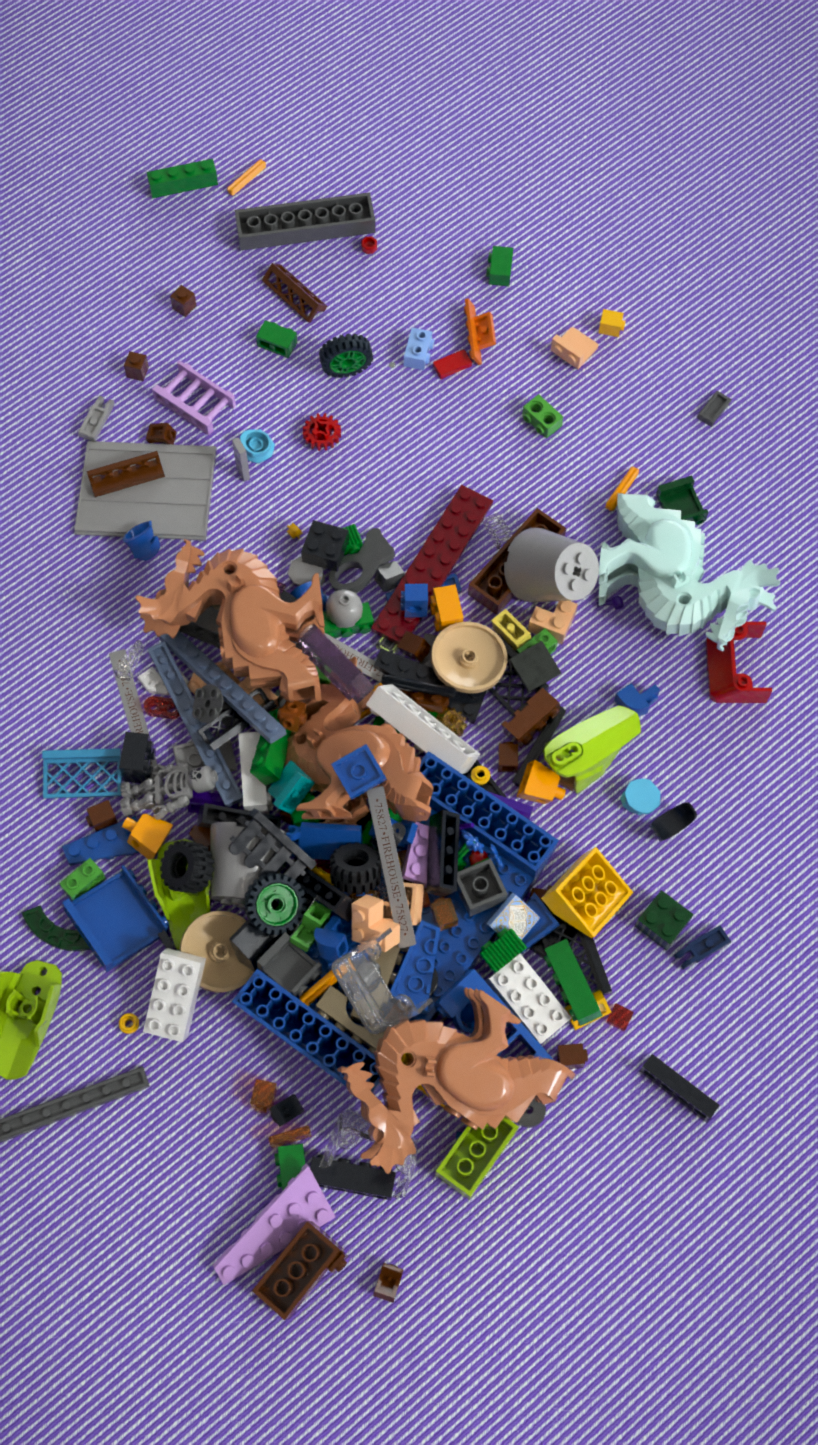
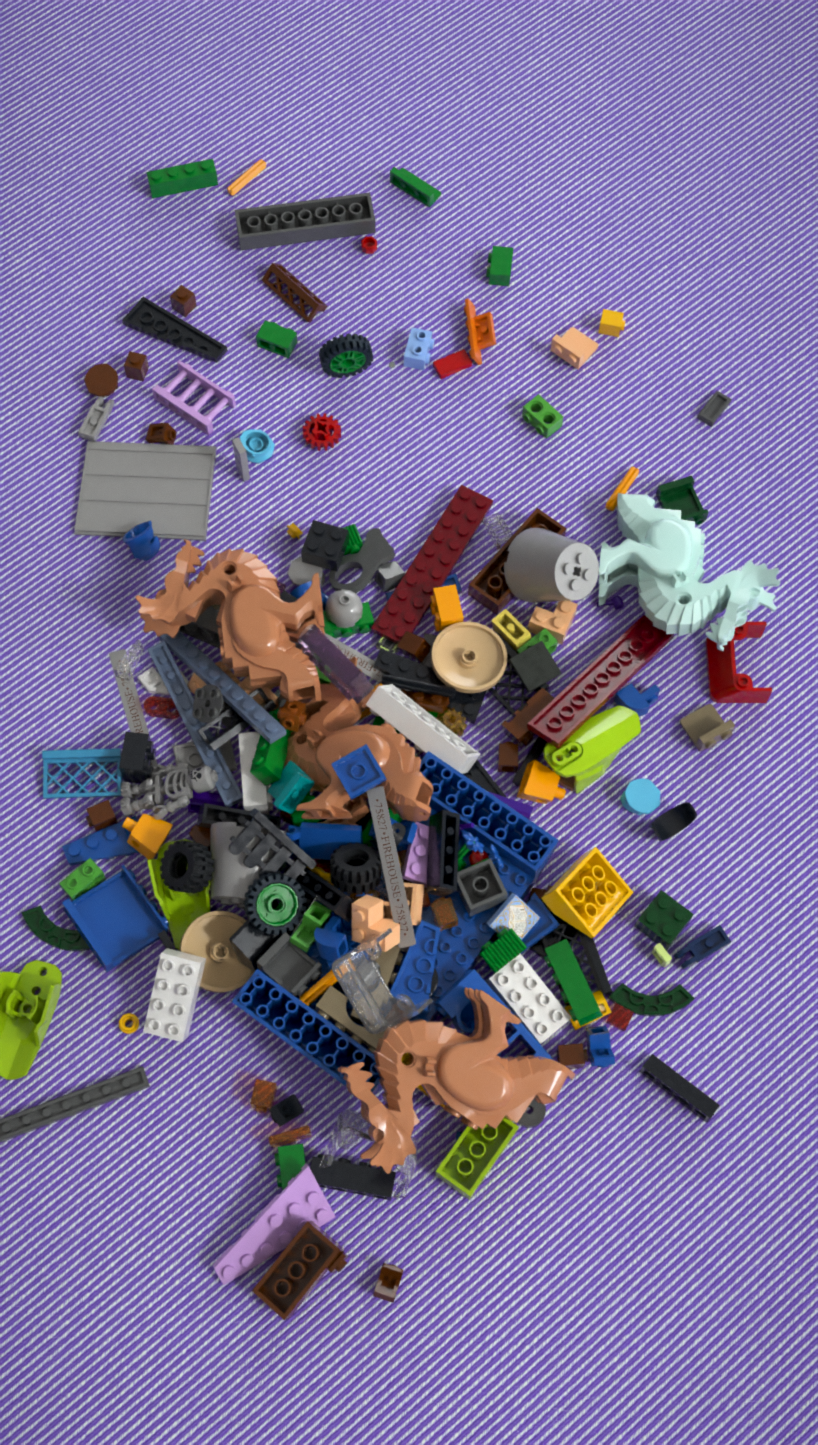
reddish brown fence [87,451,165,497] -> none
blue brick [401,584,428,618] -> none
yellow plate [471,766,490,785] -> none
none -> reddish brown hat [84,364,118,397]
none -> black wing [122,297,228,363]
none -> green panel [390,167,441,208]
none -> dark red plate [527,615,674,749]
none -> blue brick [586,1026,615,1068]
none -> dark green tile [608,983,695,1017]
none -> yellowish green tile [652,943,672,967]
none -> dark tan bracket [680,704,735,752]

